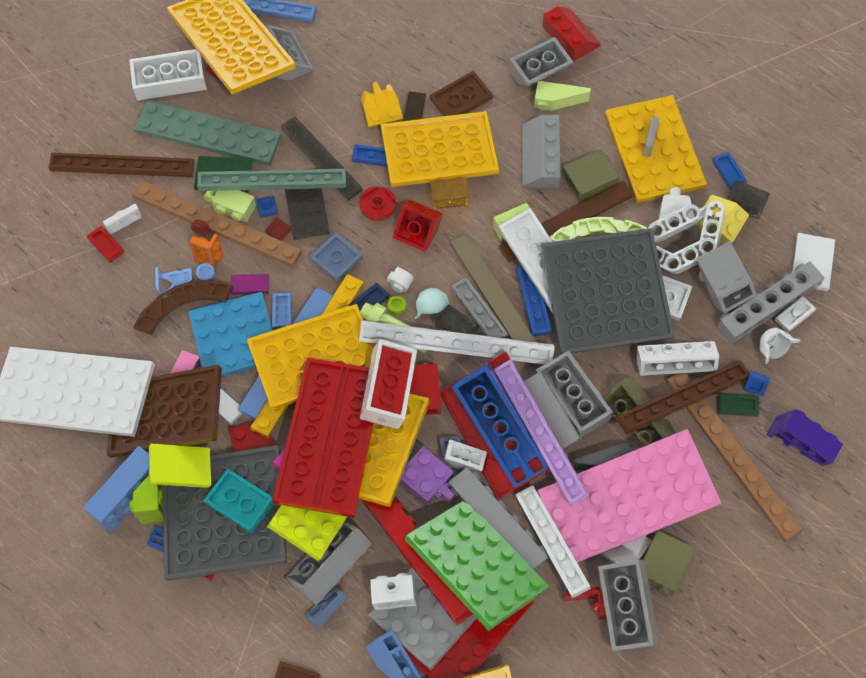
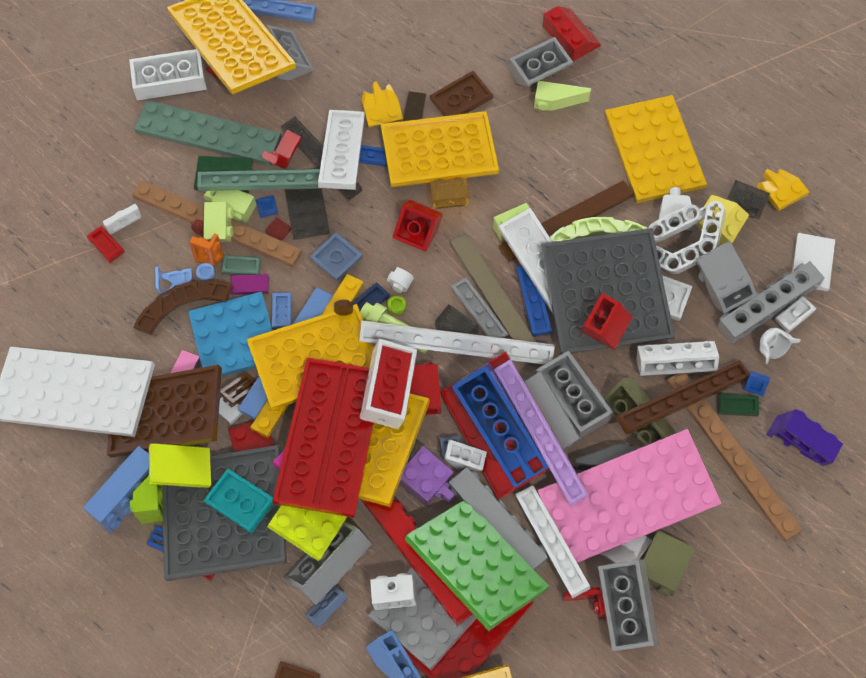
reddish brown tile [48,152,195,177] -> none
red plate [360,186,396,221] -> none
light aqua hair [415,288,455,319] -> none
light grey slope [522,115,560,189] -> none
olive brick [562,149,620,203] -> none
light grey tile [643,116,660,157] -> none
blue tile [712,152,747,190] -> none
none -> yellowish green brick [204,202,234,242]
none -> reddish brown tile [220,372,256,408]
none -> sand green tile [221,255,261,275]
none -> bracket [262,130,302,170]
none -> white plate [318,110,365,190]
none -> reddish brown tile [334,300,353,316]
none -> red slope [581,293,633,350]
none -> yellow plate [757,169,809,211]

